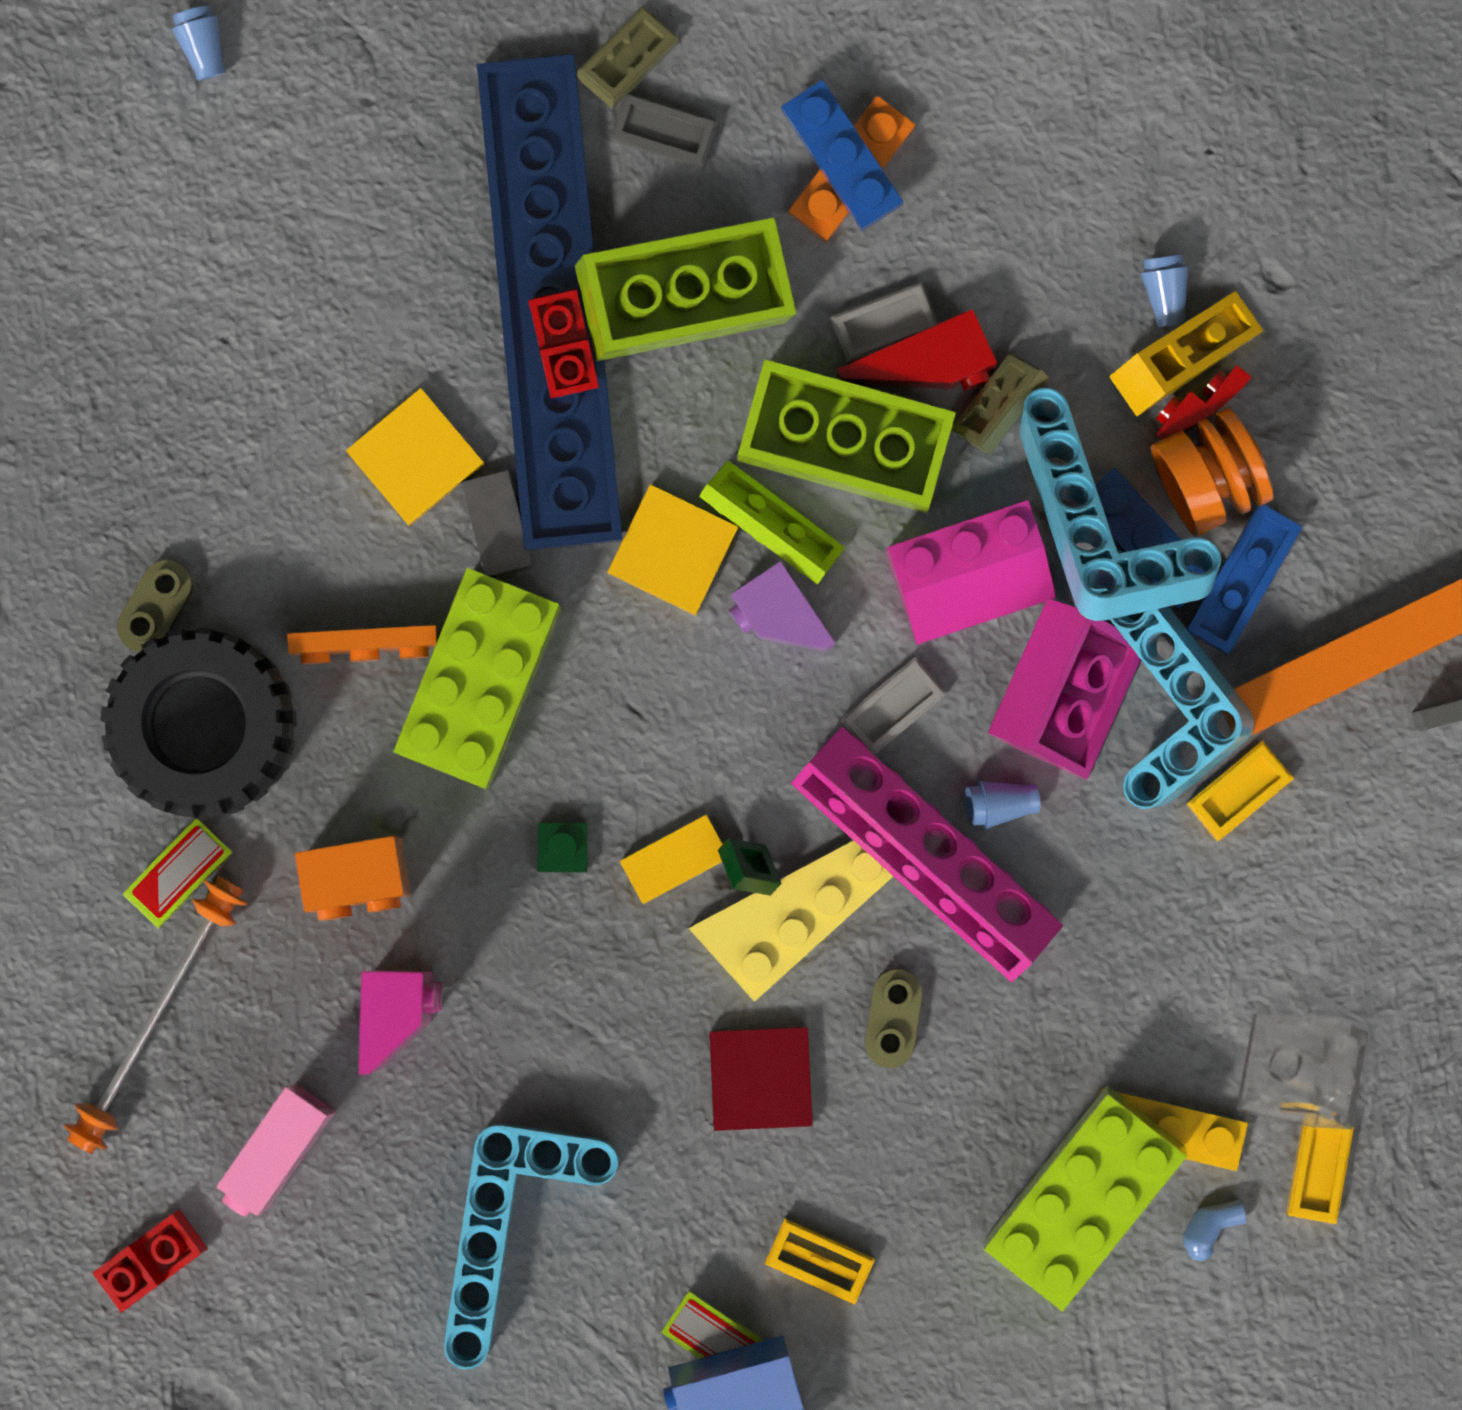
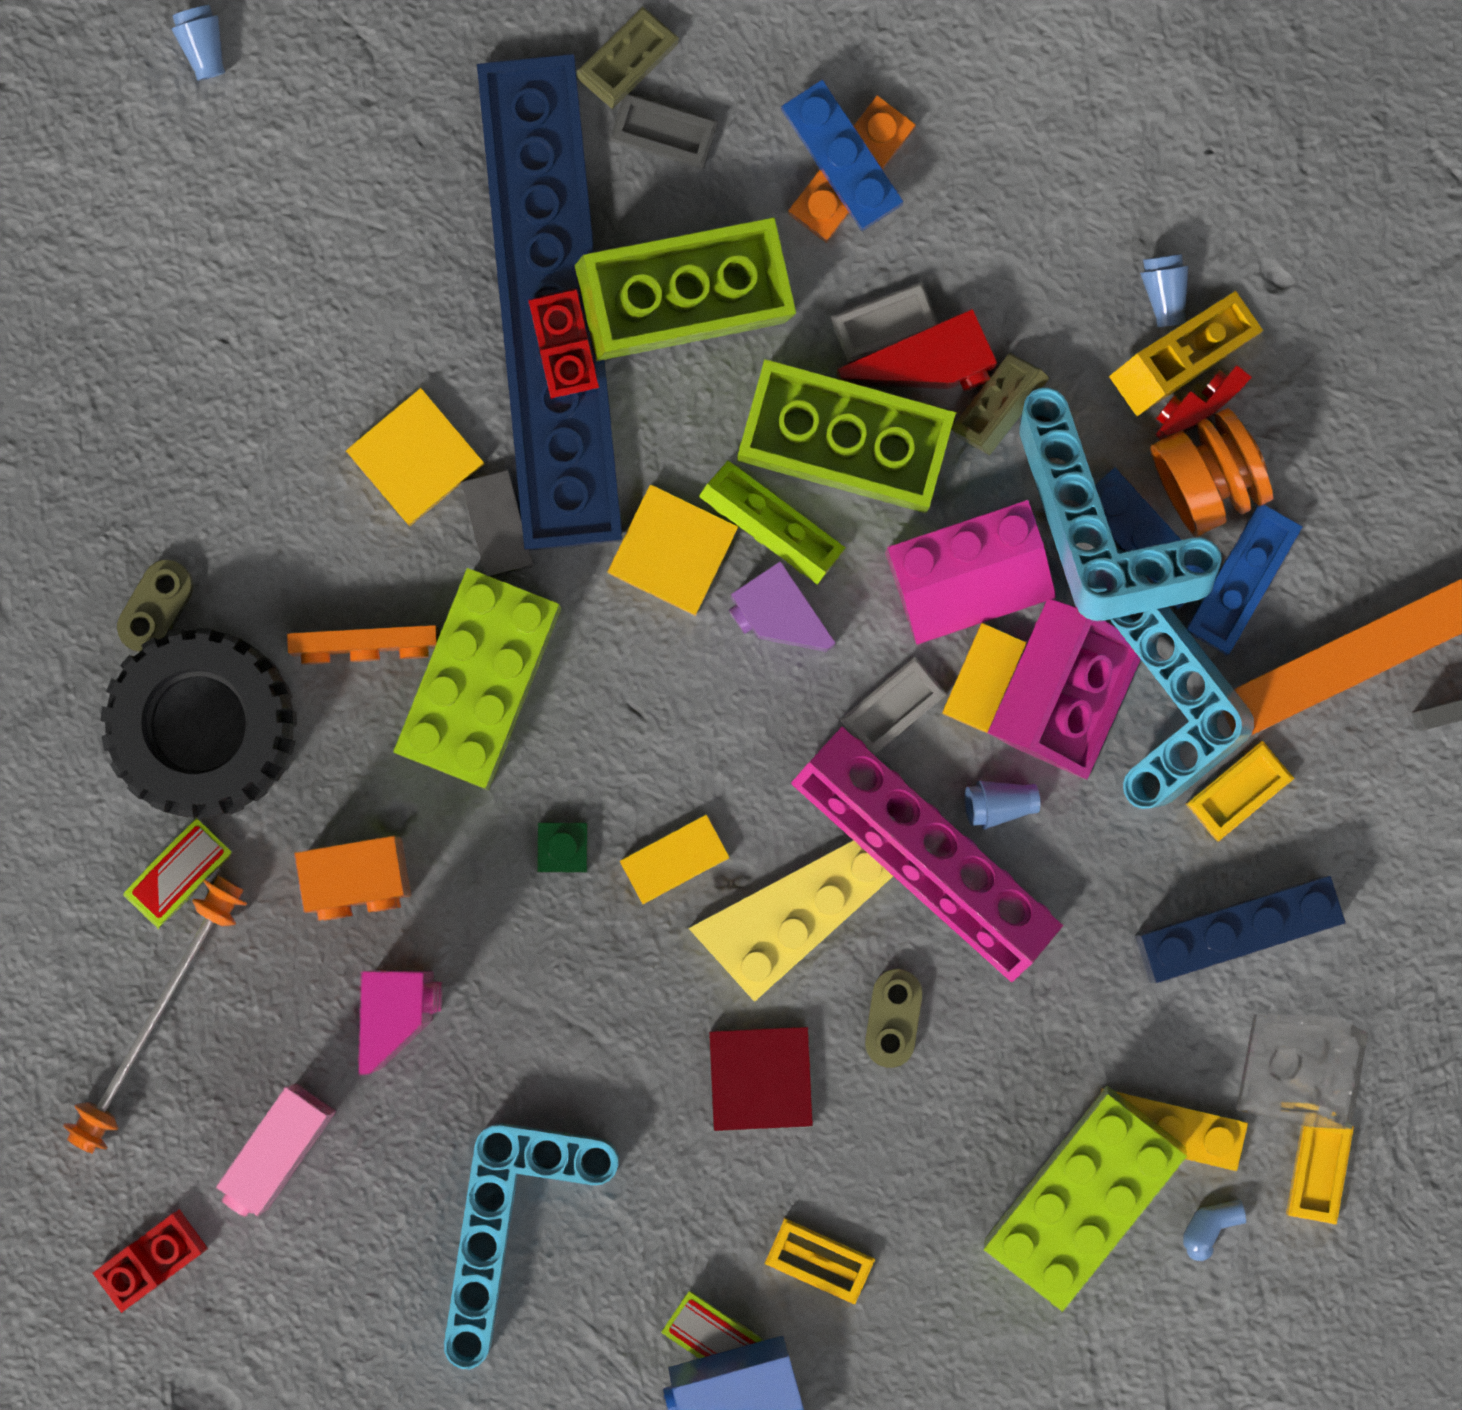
dark green plate [718,838,782,896] -> none
none -> yellow tile [941,623,1027,733]
none -> dark blue brick [1135,876,1346,983]

